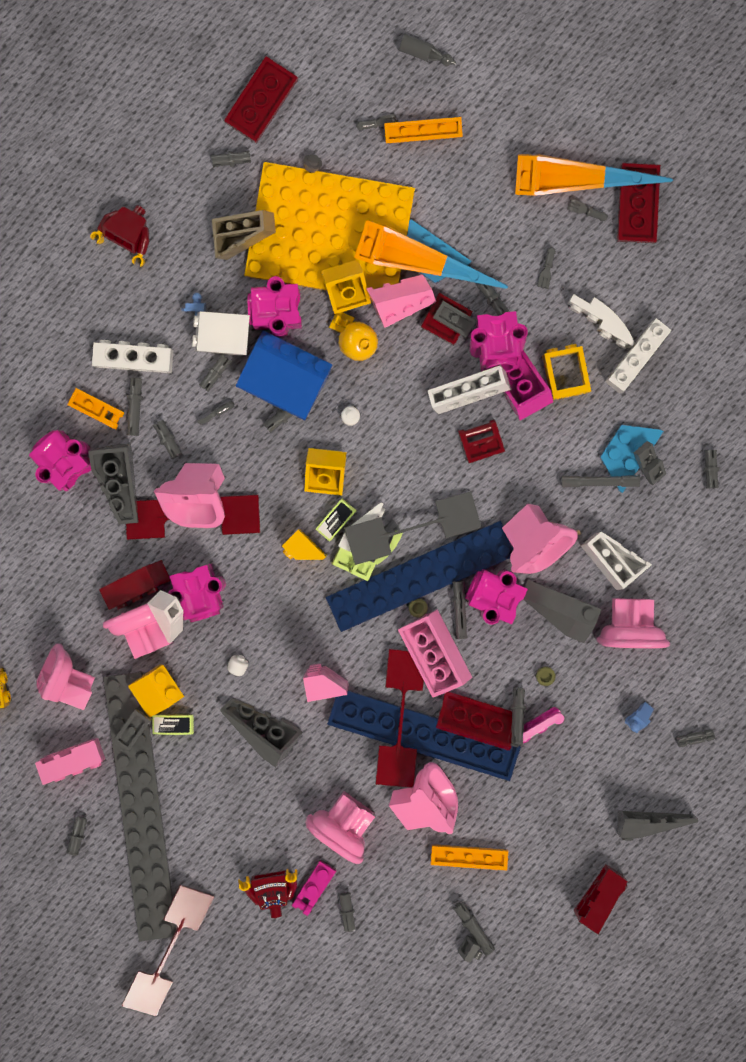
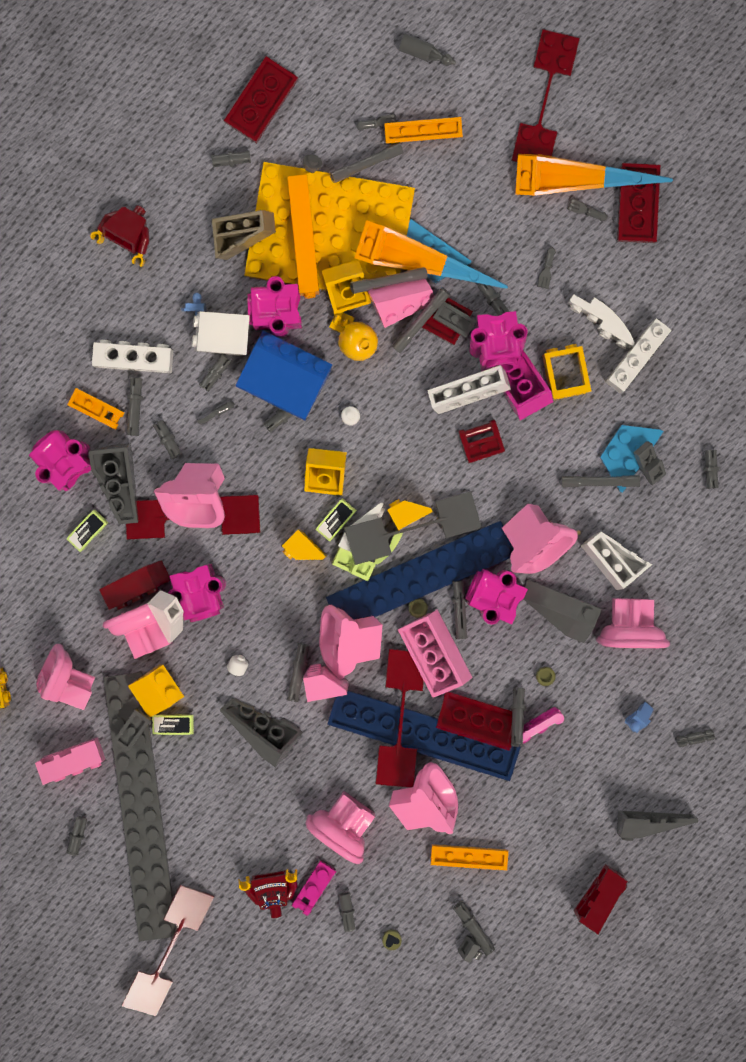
none -> slope [67,510,108,552]
none -> dark grey pin [287,643,310,702]
none -> light orange brick [288,174,320,299]
none -> bright pink piece [319,605,383,680]
none -> dark grey piece [329,143,403,183]
none -> dark grey piece [350,267,427,294]
none -> olive tile [382,929,402,950]
none -> yellow slope [387,499,433,530]
none -> dark grey piece [392,287,450,353]
none -> dark red hinge [511,29,580,162]

